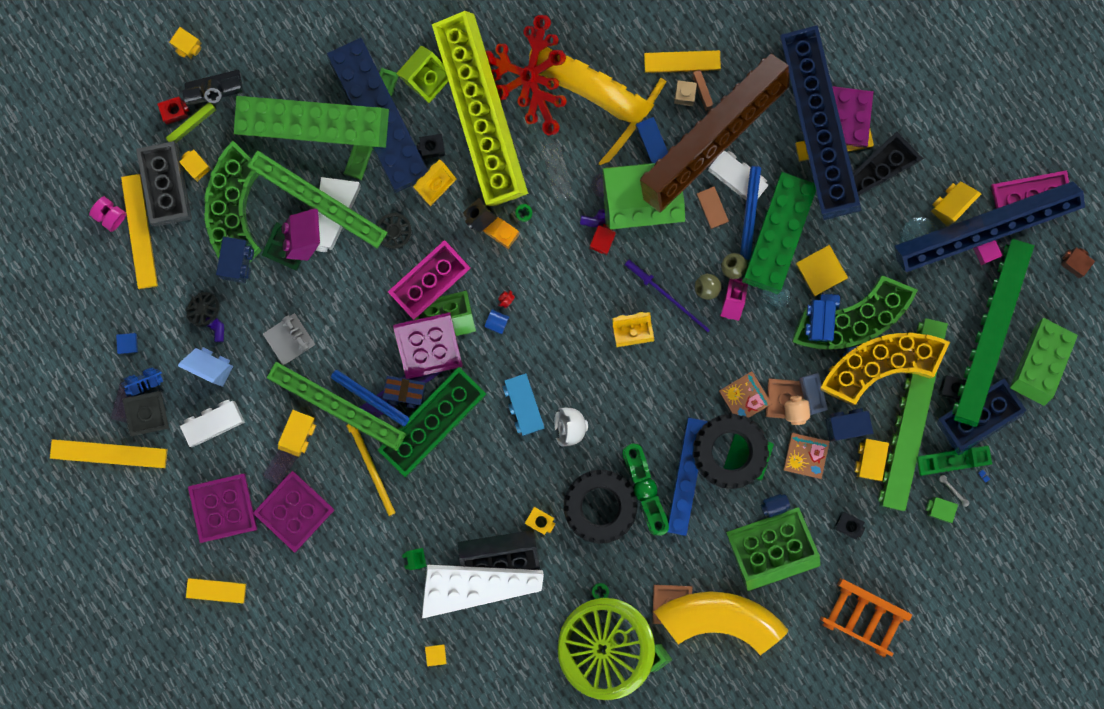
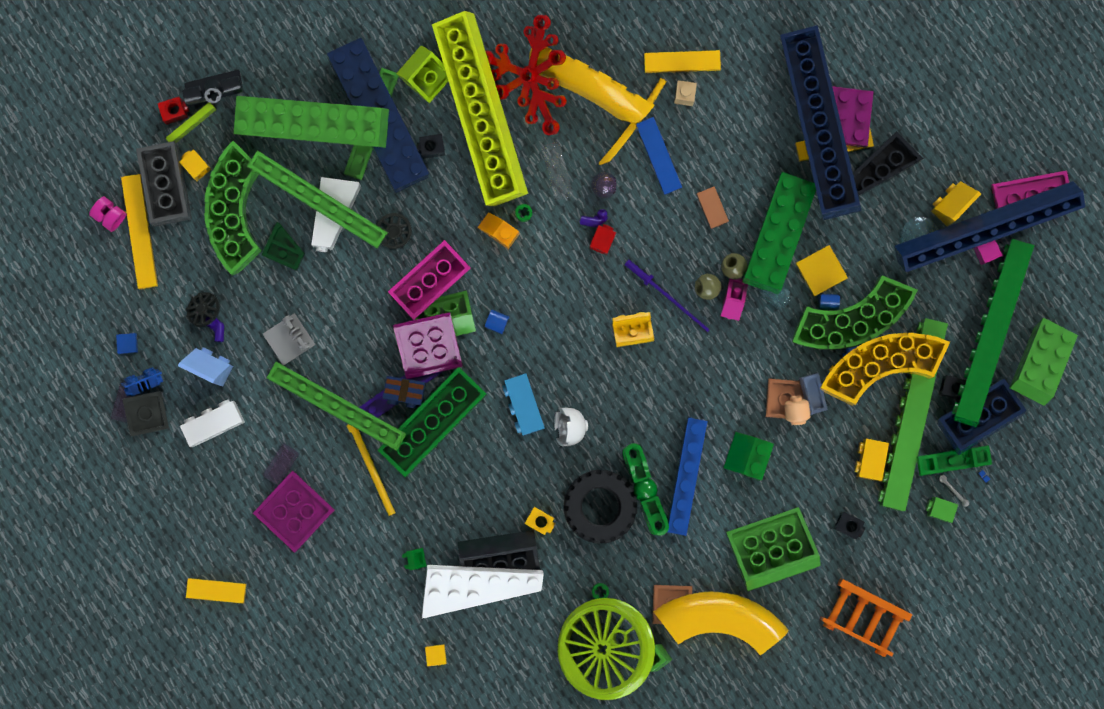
yellow tile [50,439,168,468] -> none
yellow brick [169,27,202,58] -> none
magenta plate [188,473,258,543] -> none
dark blue brick [216,237,254,283] -> none
yellow brick [278,410,316,457] -> none
magenta slope [282,209,320,261] -> none
blue axle [331,370,410,426] -> none
yellow plate [413,159,457,207] -> none
black brick [463,198,497,233] -> none
red plate [498,290,515,308] -> none
bright green slope [603,163,685,229] -> none
reddish brown brick [640,53,789,213] -> none
nougat tile [692,70,713,111] -> none
black tyre [693,414,769,489] -> none
white brick [708,151,768,200] -> none
nougat tile [719,371,772,418] -> none
blue axle [740,166,761,260] -> none
dark blue brick [760,494,791,518] -> none
nougat tile [783,433,830,479] -> none
blue brick [805,300,836,342] -> none
dark blue brick [825,408,873,442] -> none
copper brick [1061,247,1095,278] -> none

